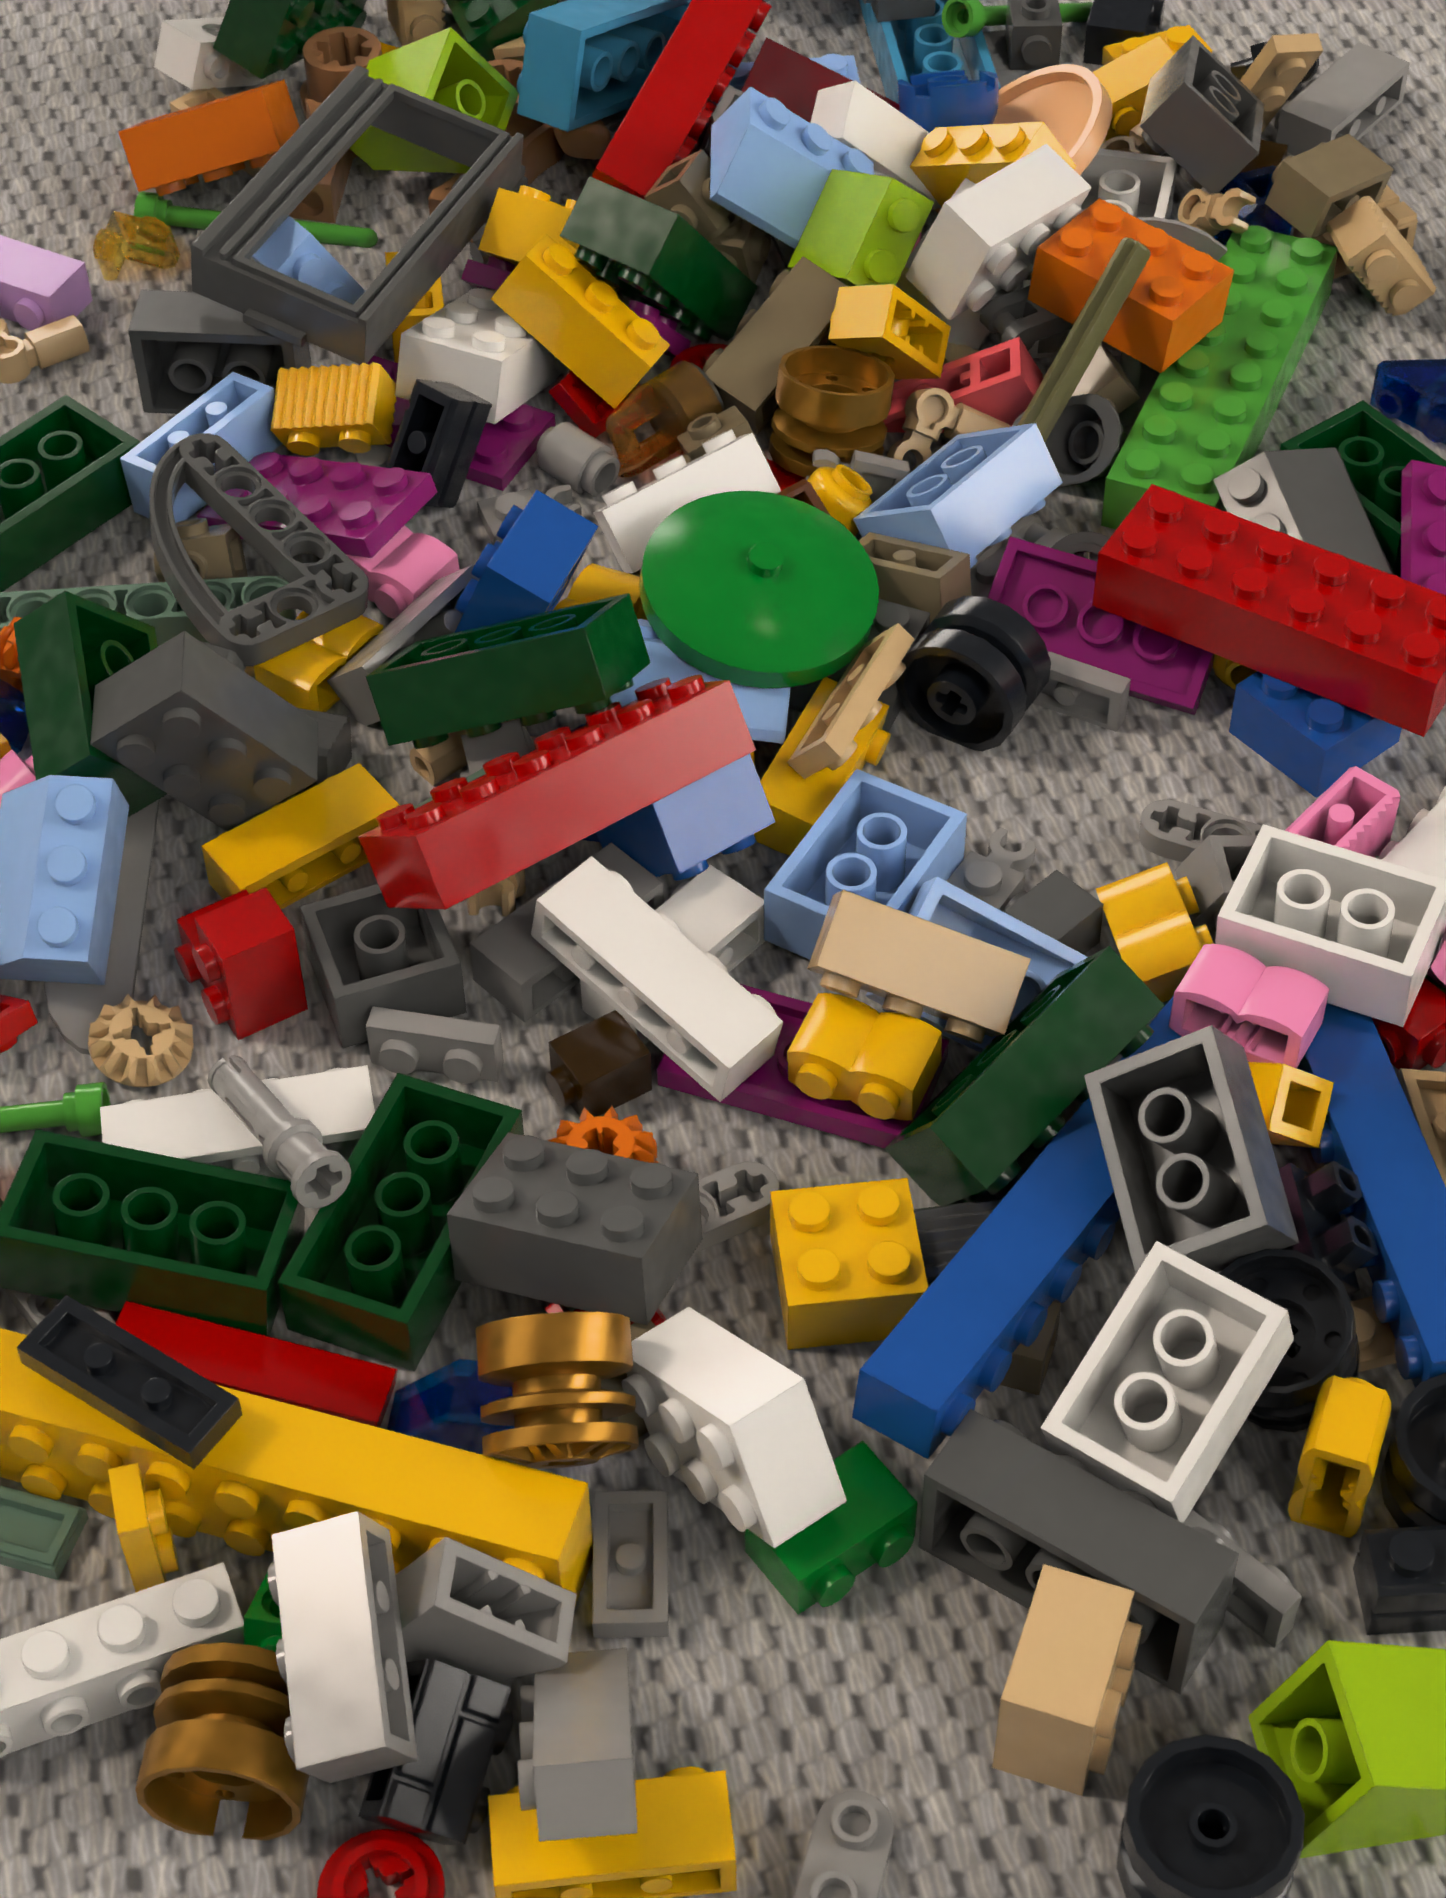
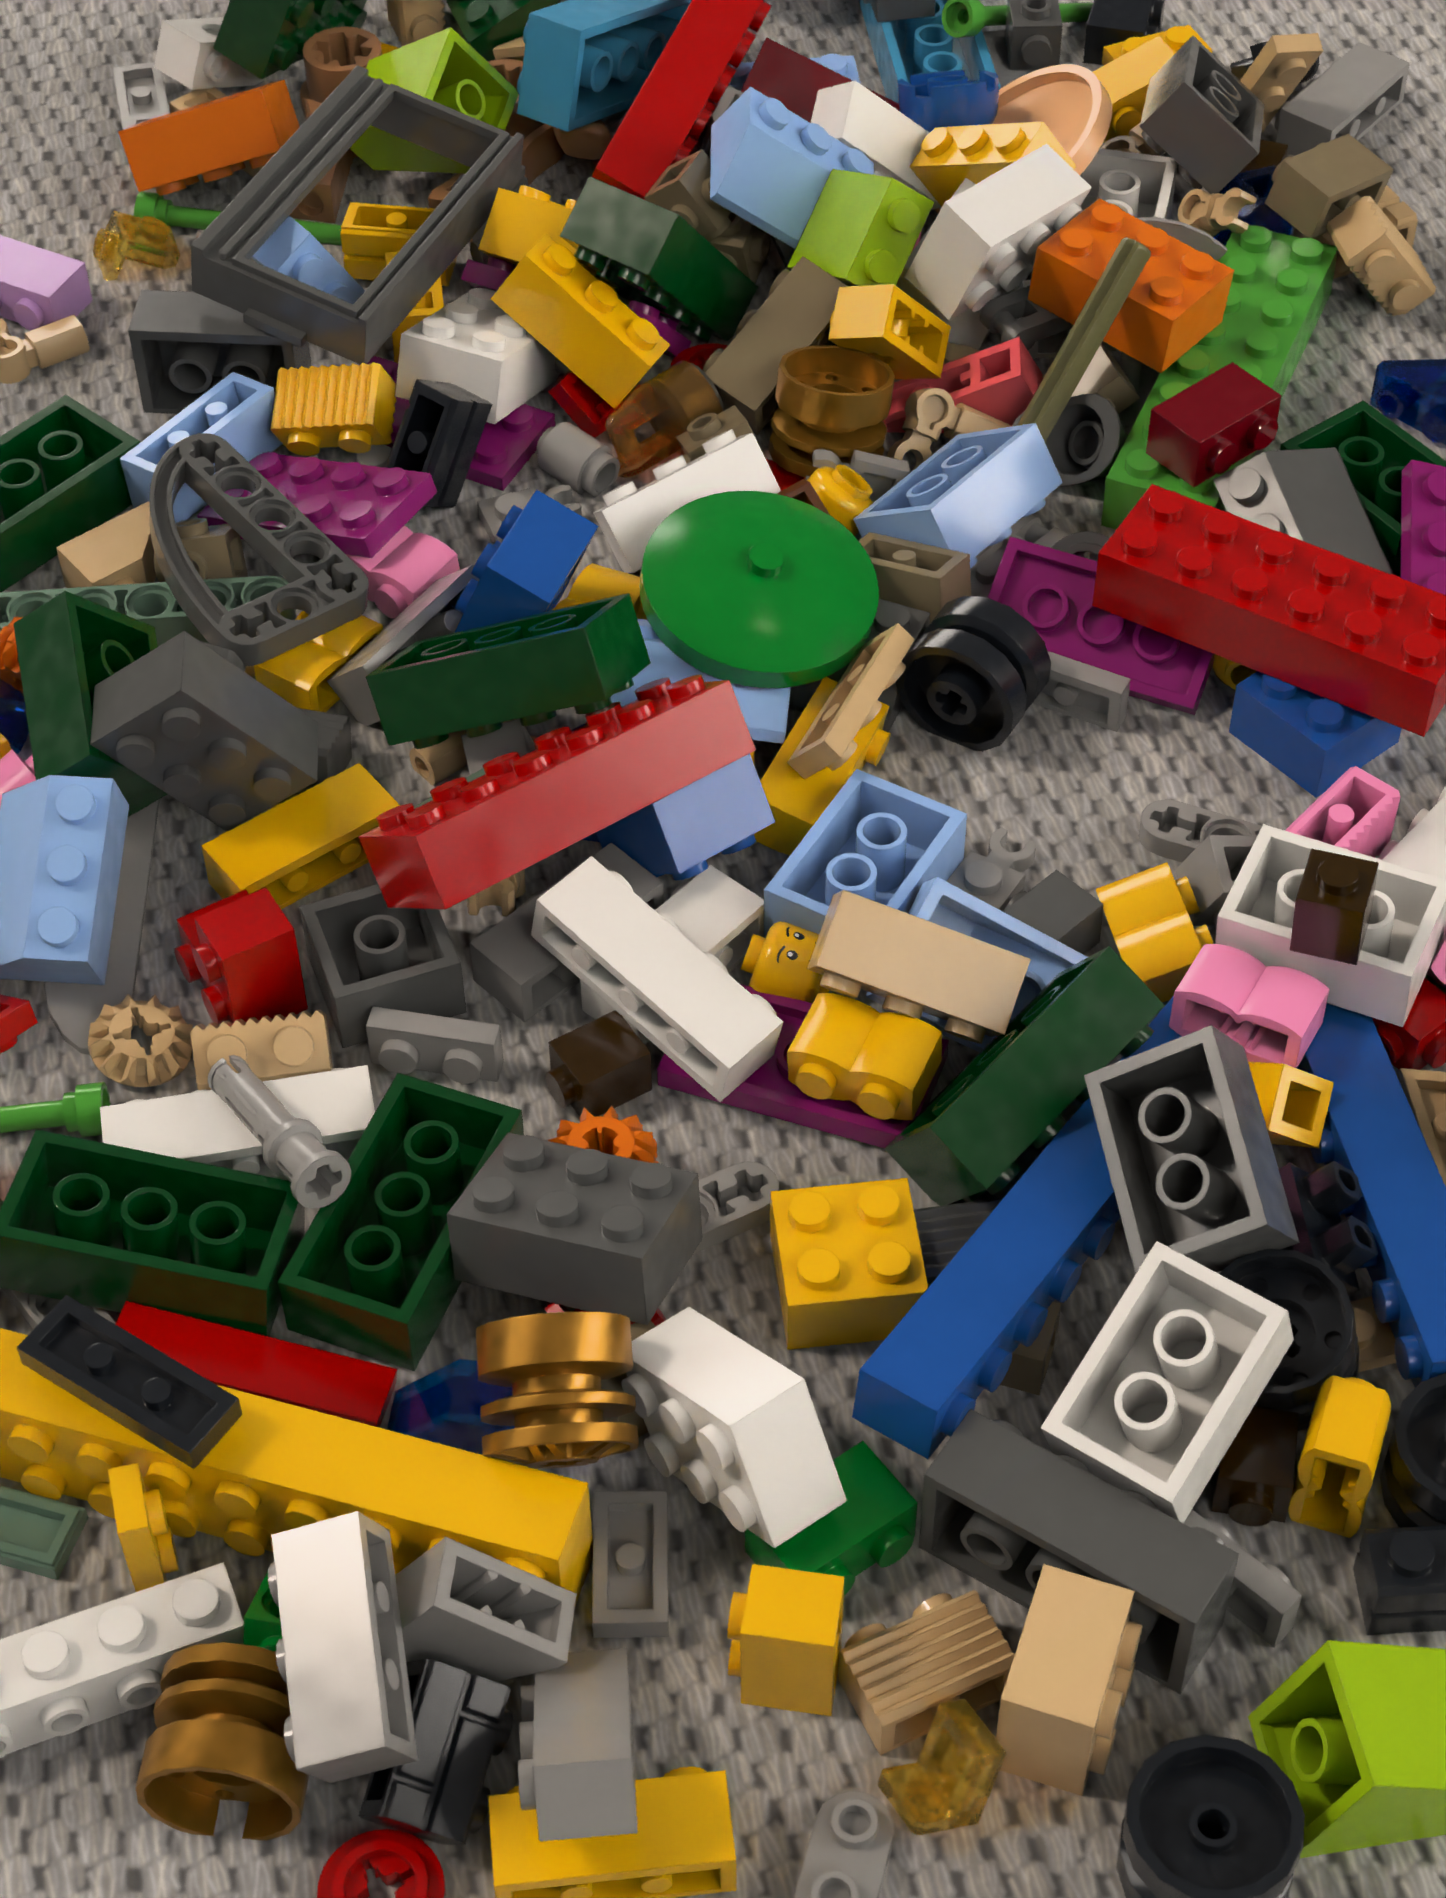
none -> tan slope [56,501,156,588]
none -> light grey plate [112,62,170,164]
none -> tan brick [190,1009,333,1090]
none -> yellow brick [340,202,457,286]
none -> yellow brick [727,1564,845,1716]
none -> yellow head [740,921,829,1003]
none -> tan brick [838,1590,1015,1755]
none -> clear yellow bracket [877,1699,1007,1835]
none -> dark red brick [1146,362,1282,487]
none -> dark brown brick [1211,1406,1299,1526]
none -> dark brown brick [1290,848,1379,965]

